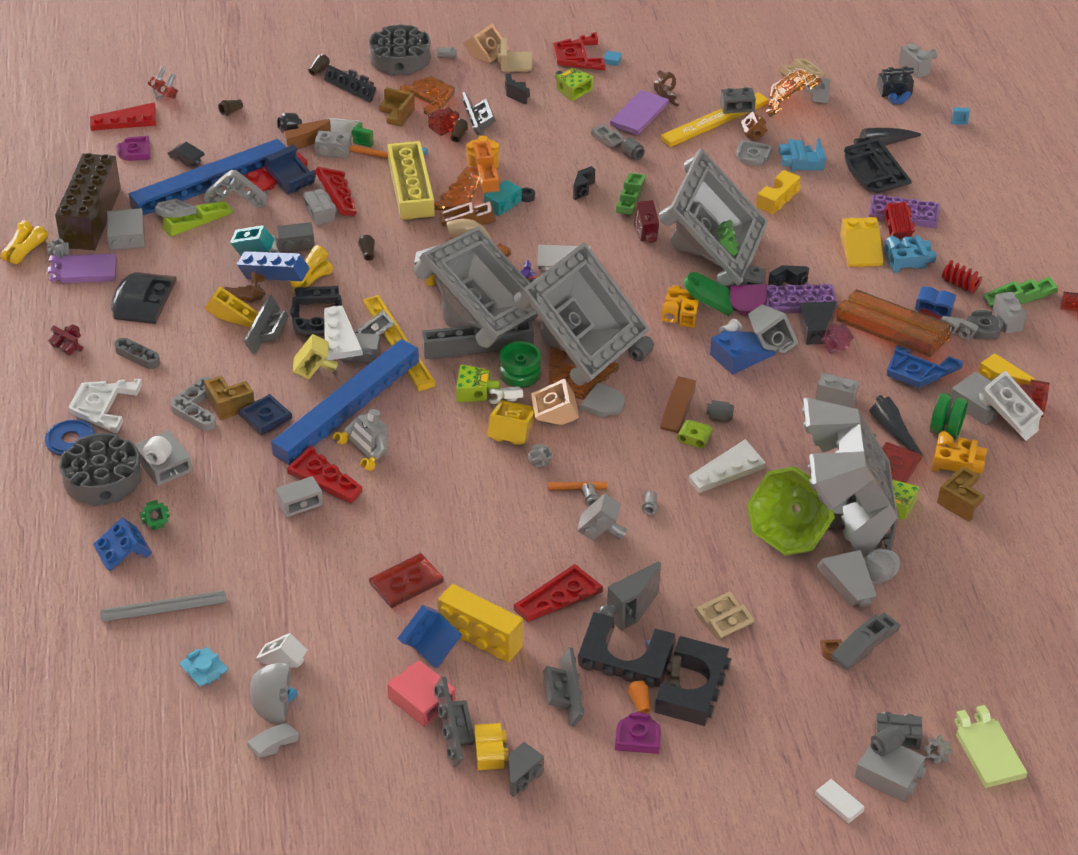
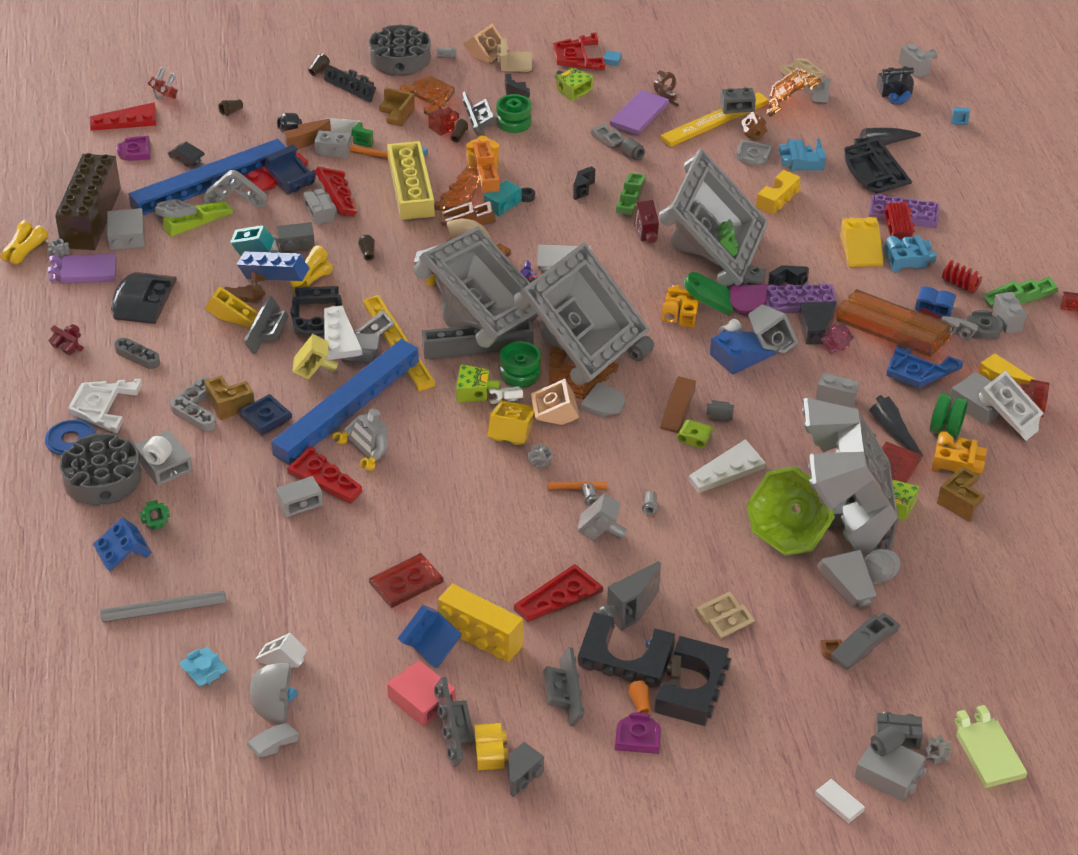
none -> green wheel [496,94,532,133]

